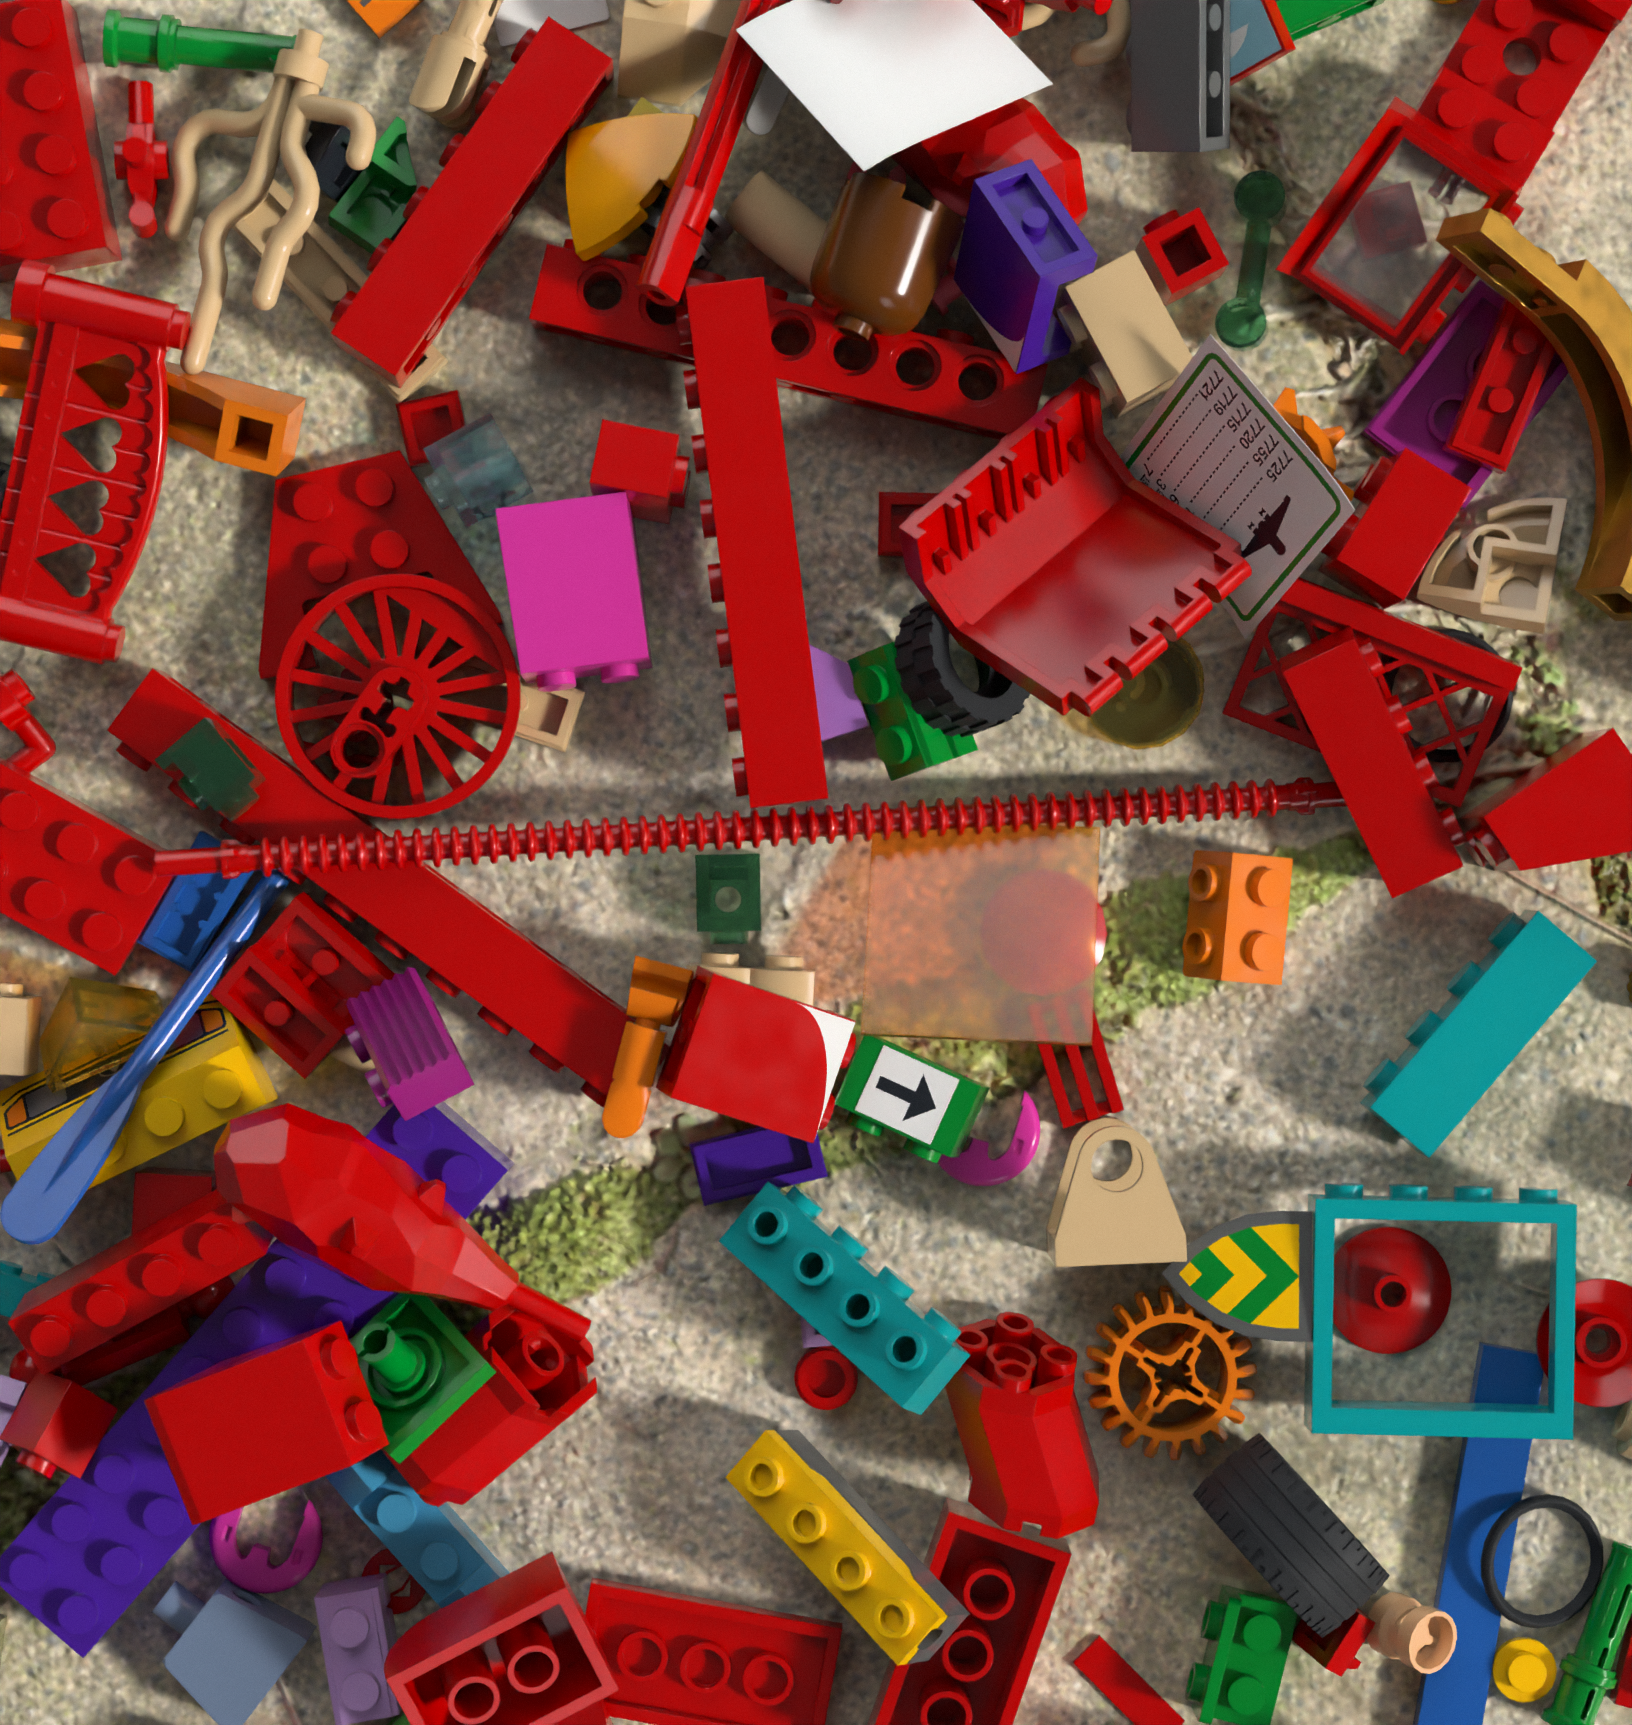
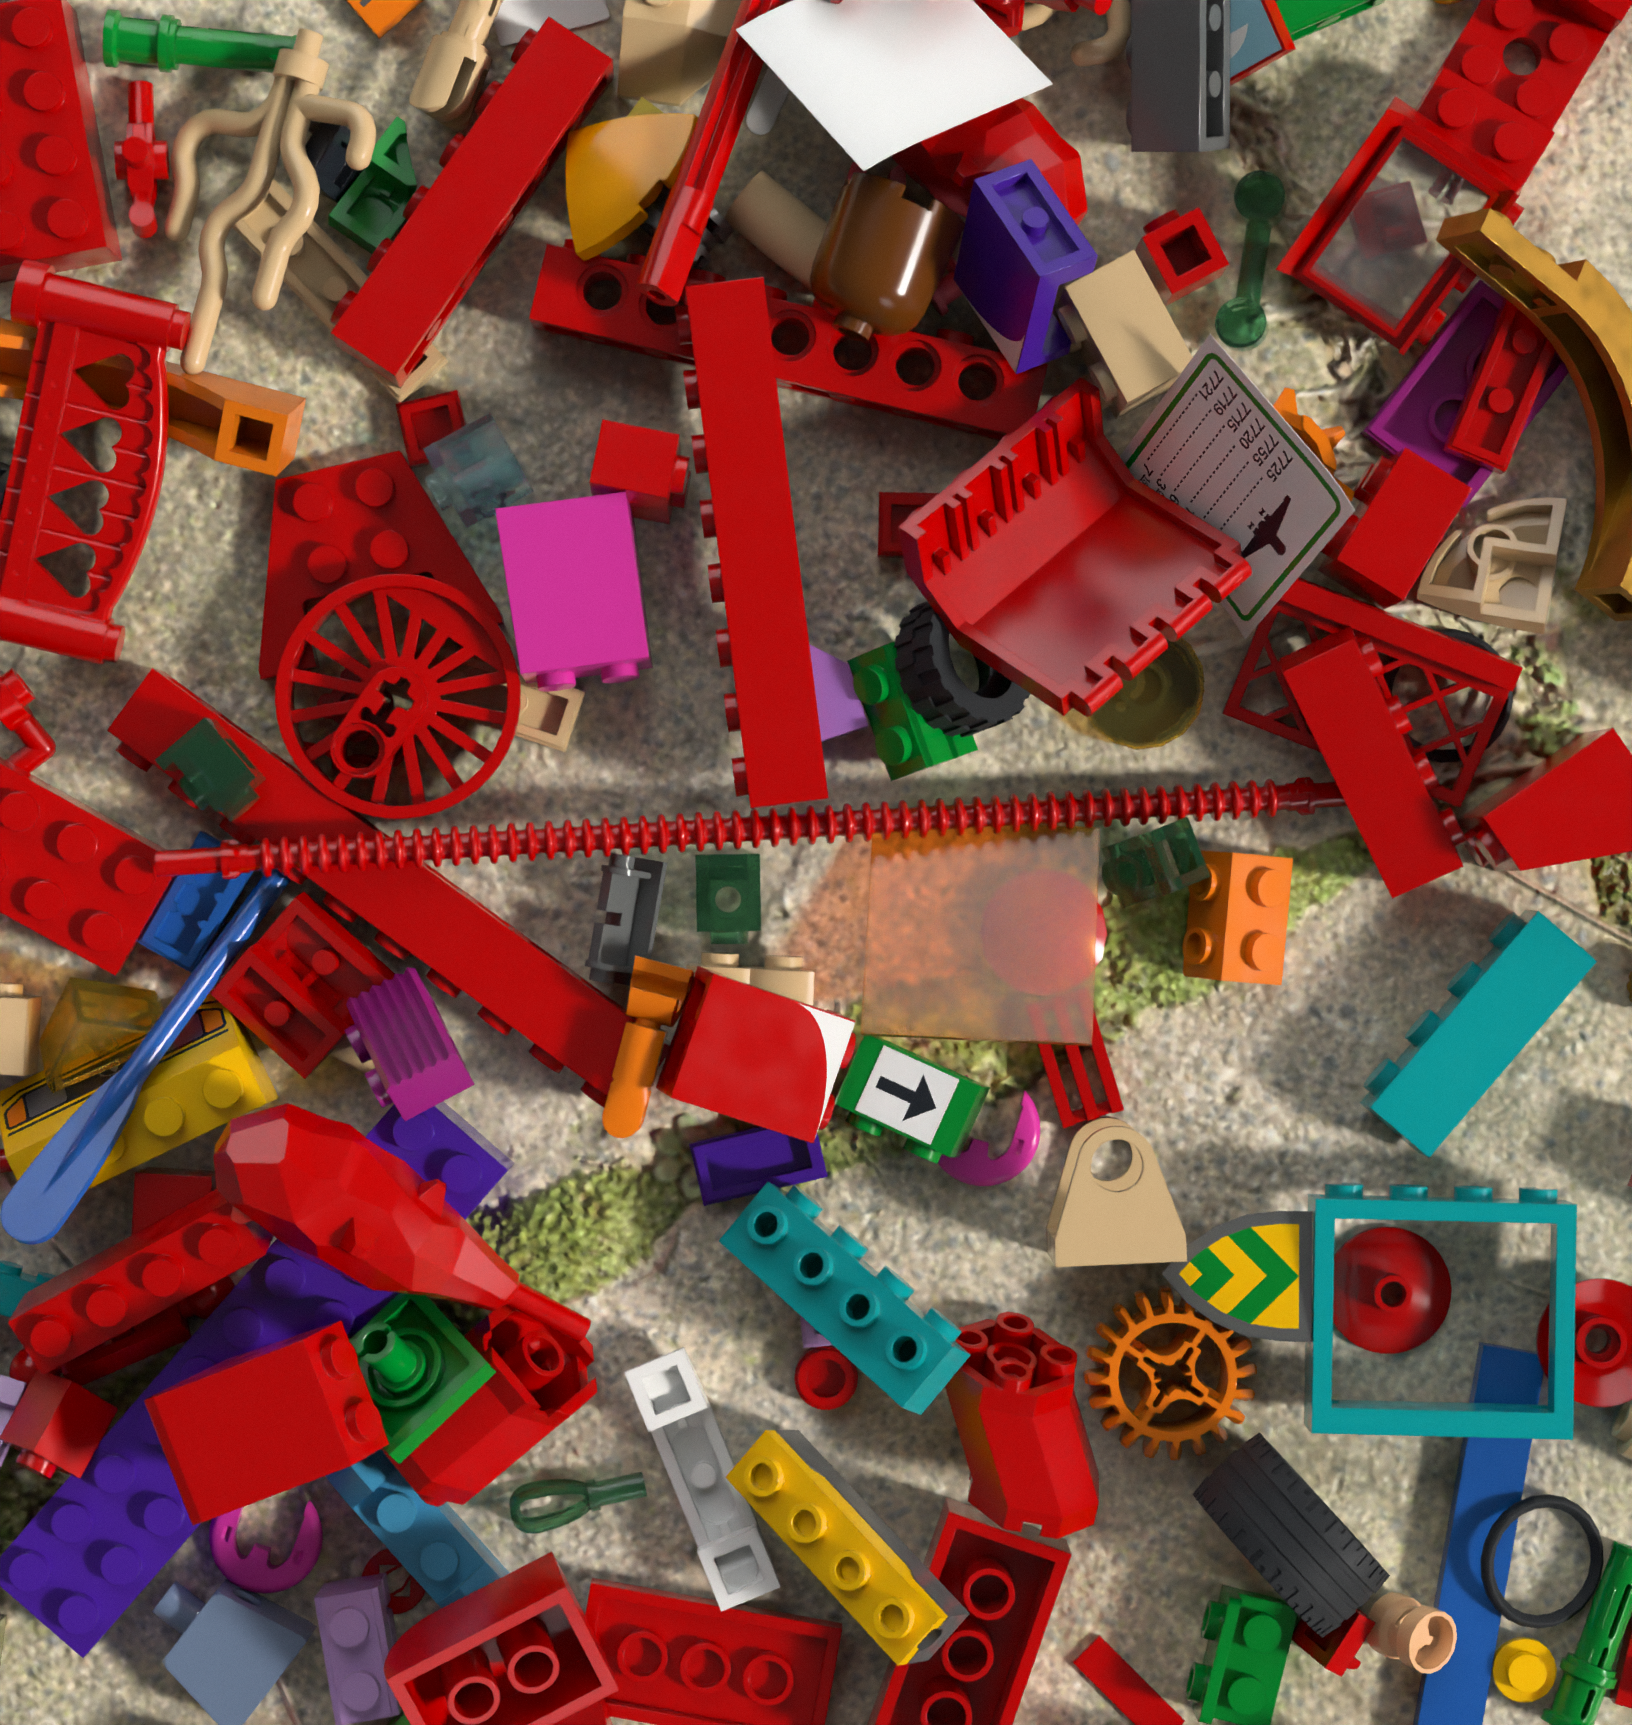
none -> clear green piece [509,1471,647,1534]
none -> dark grey hinge [584,853,667,986]
none -> white slope [624,1347,781,1612]
none -> clear green brick [1101,817,1210,908]

